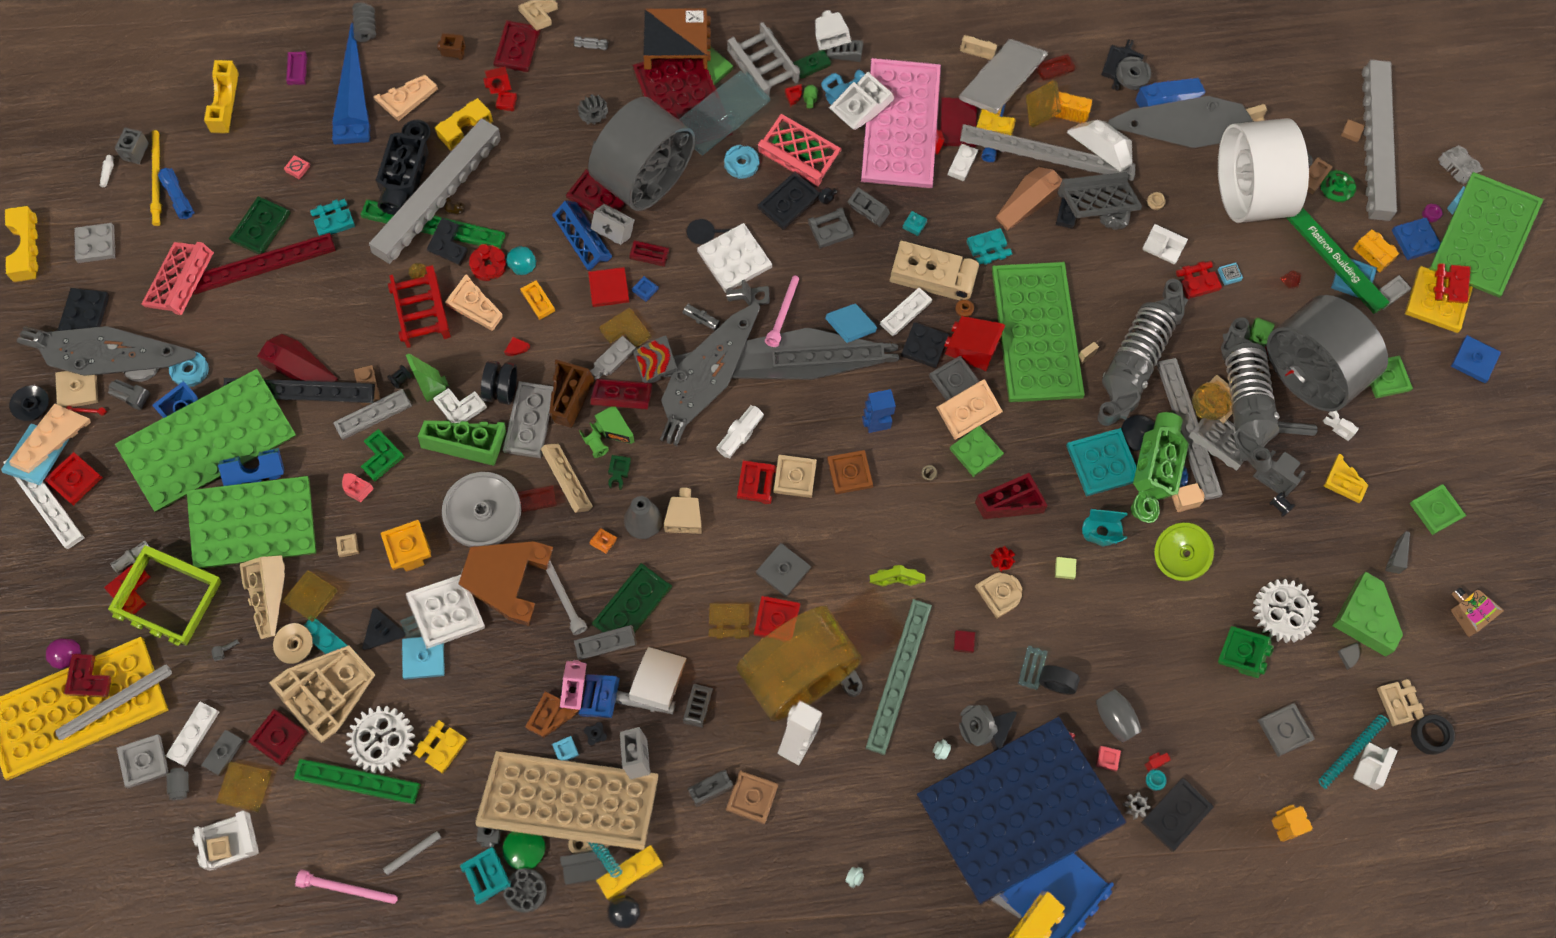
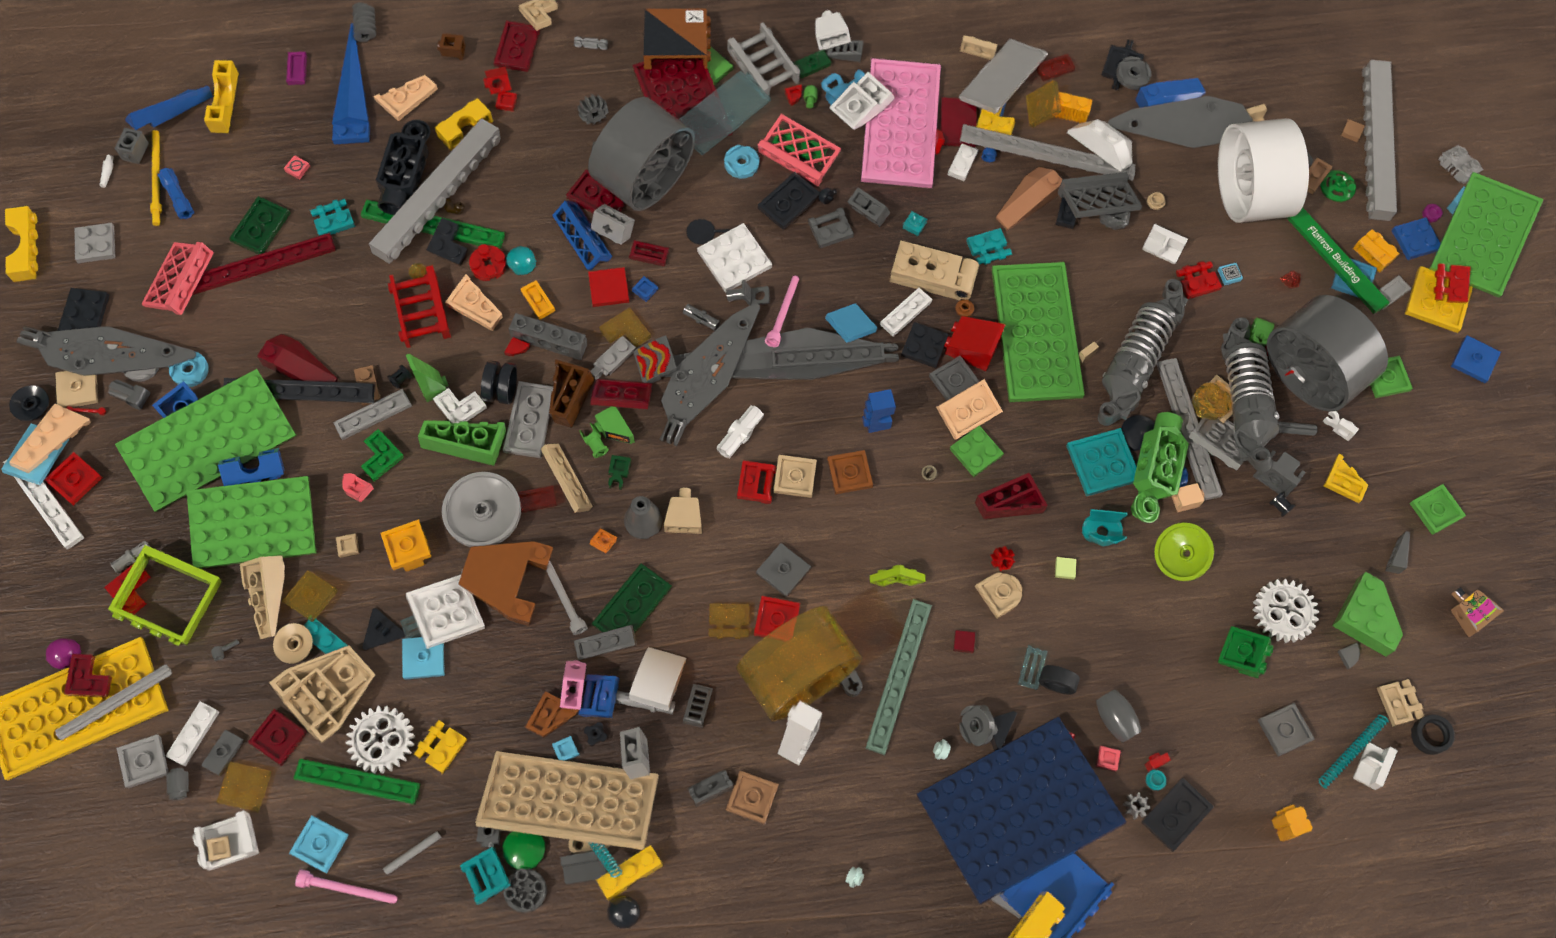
none -> blue wedge [125,86,213,130]
none -> medium azure plate [289,815,349,873]
none -> dark grey brick [509,313,588,360]

